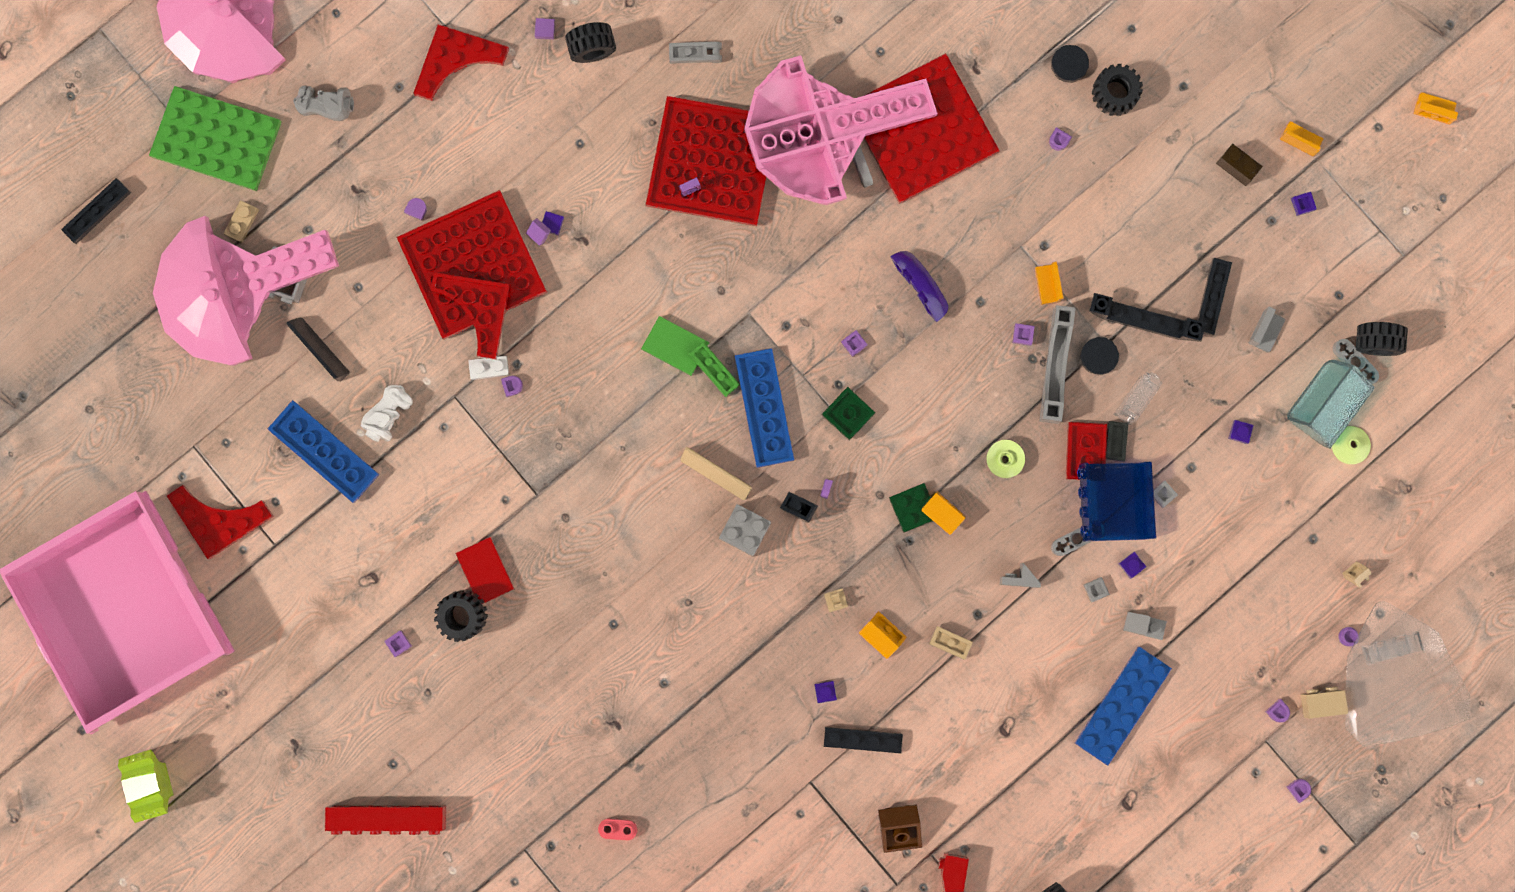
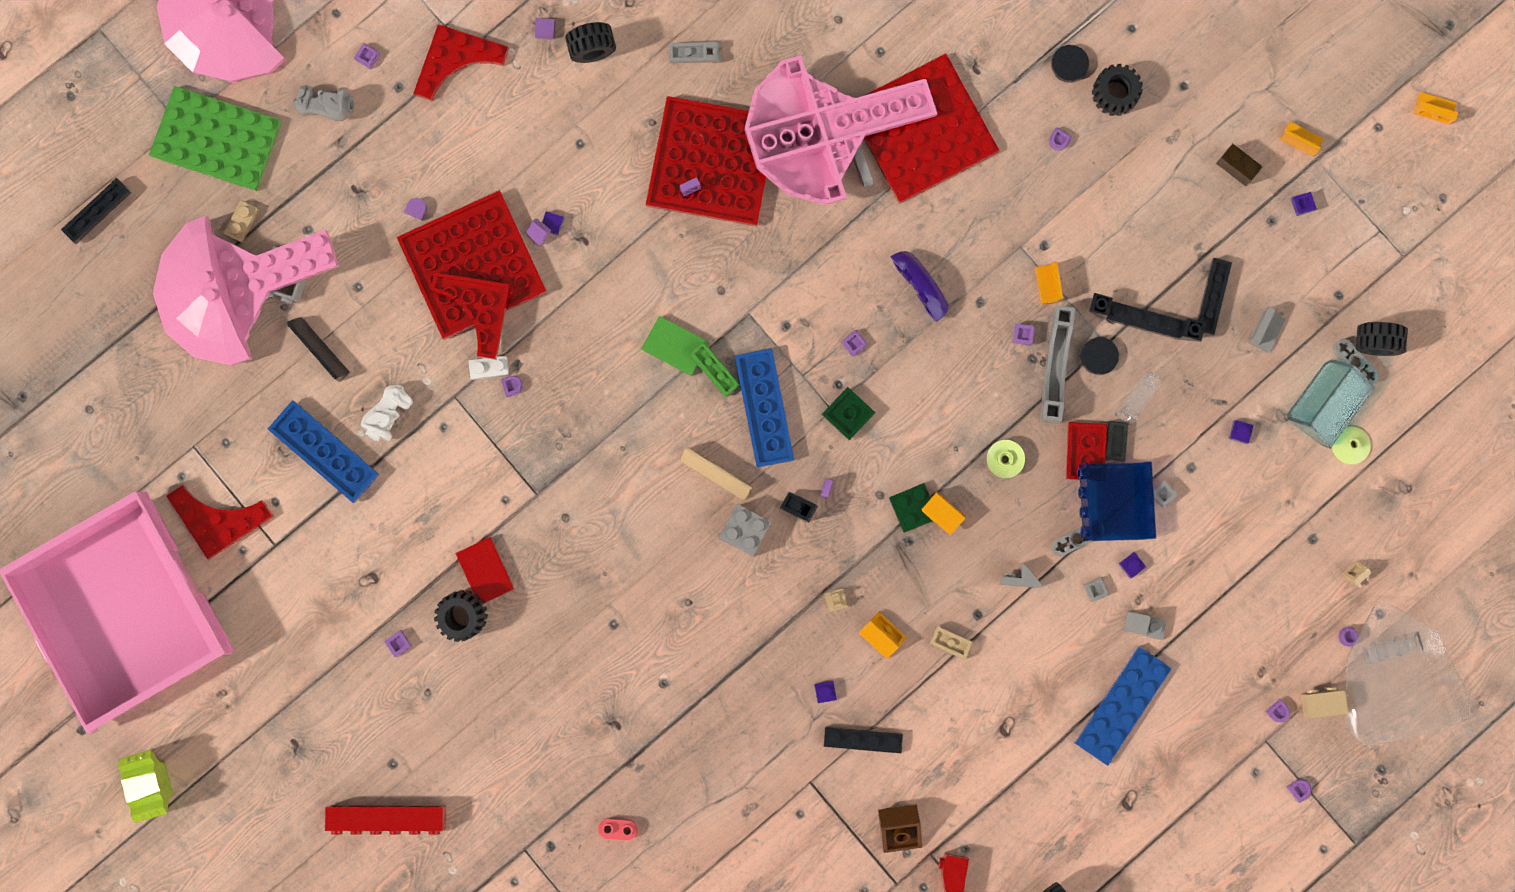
none -> medium lavender tile [354,43,381,70]

